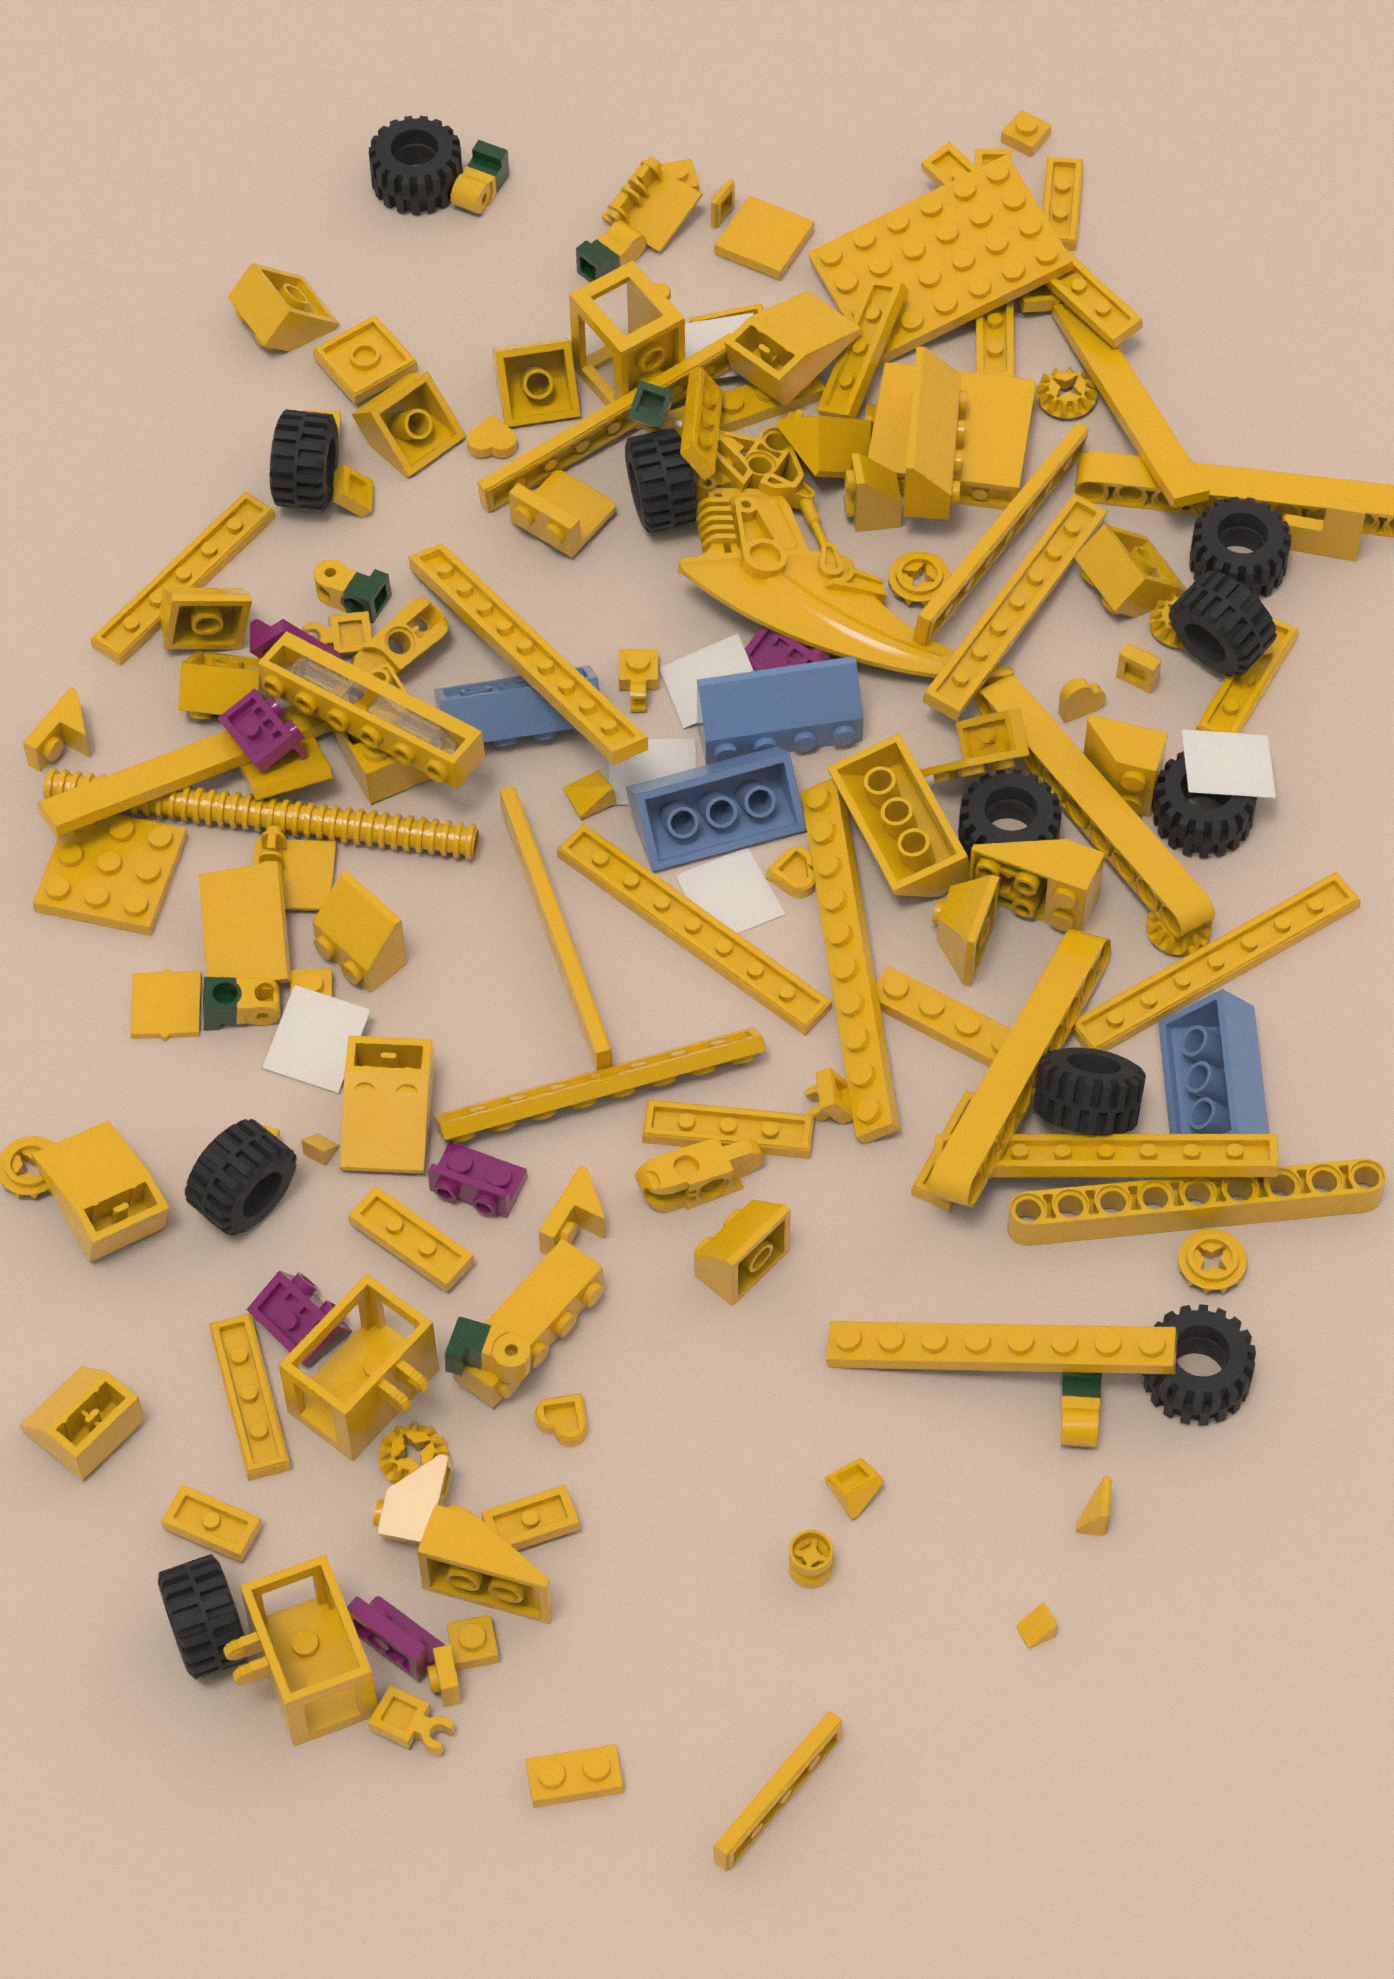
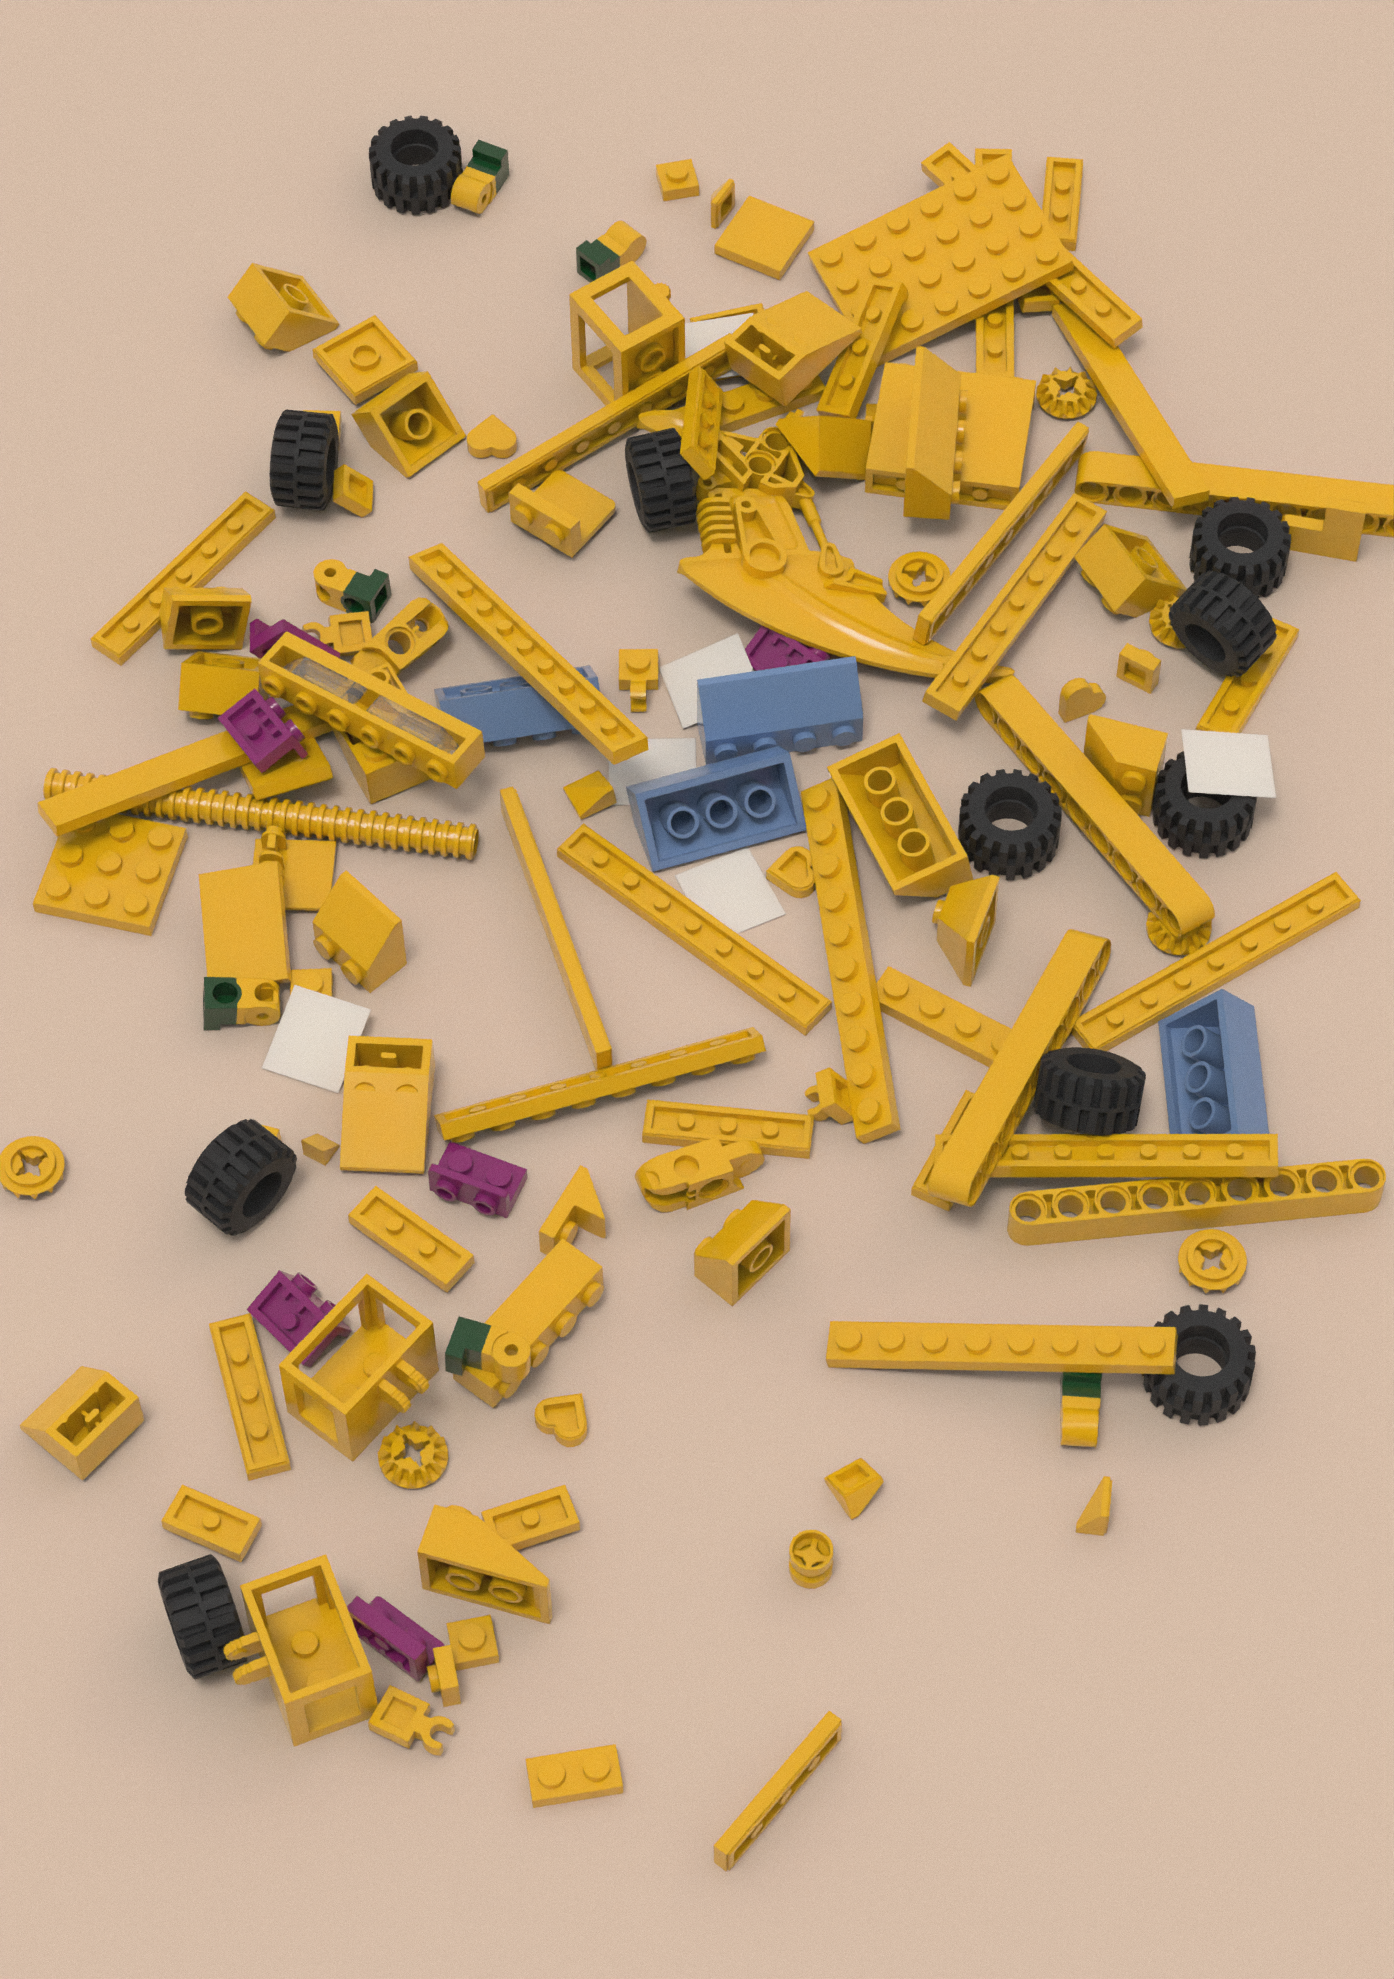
yellow slope [23,687,90,772] -> none
yellow slope [32,1120,170,1262] -> none
yellow piece [130,968,202,1041] -> none
slope [373,1454,454,1546] -> none
yellow slope [492,337,581,427] -> none
yellow hinge [601,156,703,253] -> none
dark green leg [628,380,674,430] -> none
yellow slope [843,453,902,532] -> none
yellow bracket [920,707,1030,783] -> none
yellow slope [969,839,1105,932] -> none
yellow plate [1001,110,1052,157] -> none
yellow piece [1016,1602,1058,1649] -> none

